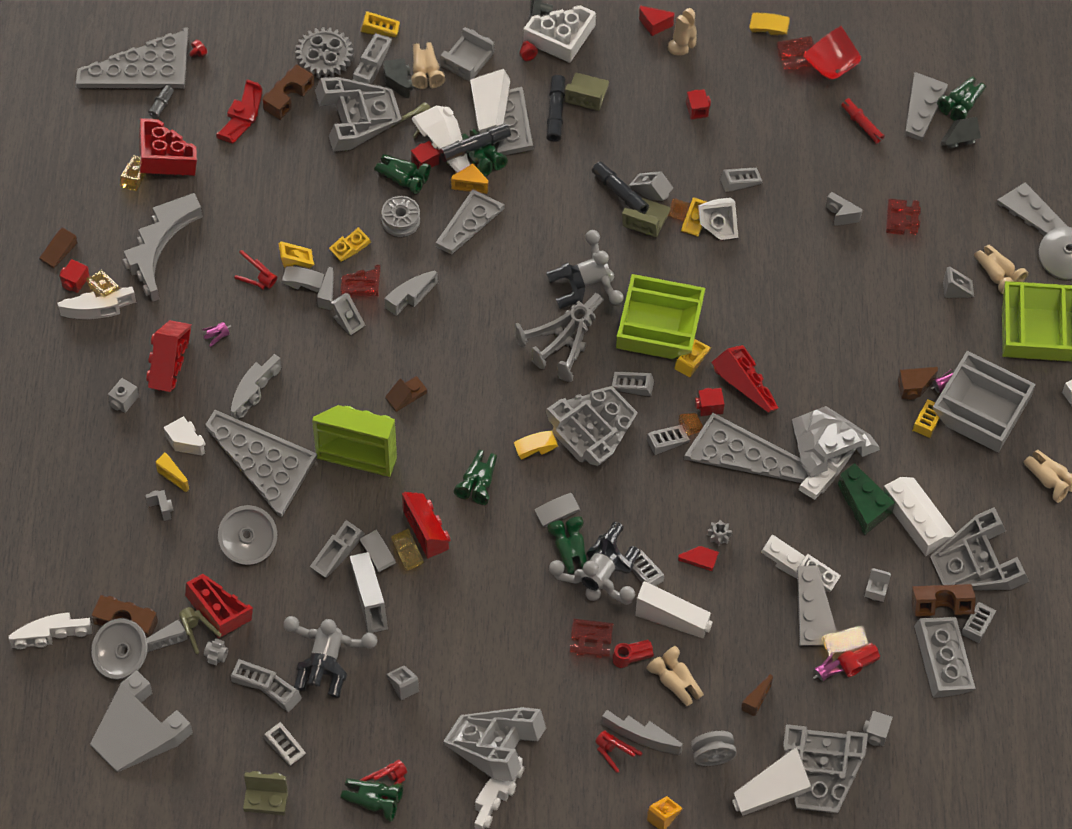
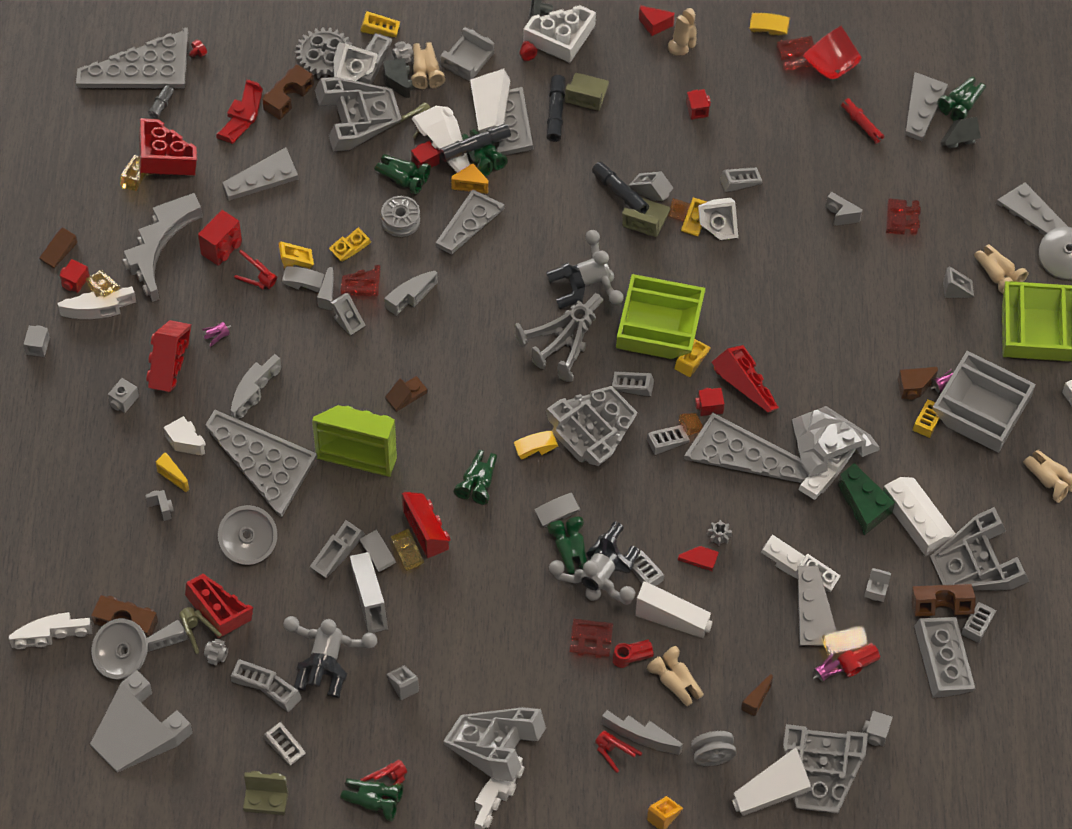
none -> light grey brick [23,325,50,357]
none -> red brick [198,210,242,266]
none -> light grey wing [223,147,298,200]
none -> white slope [334,42,378,81]
none -> light grey gear [392,41,414,63]

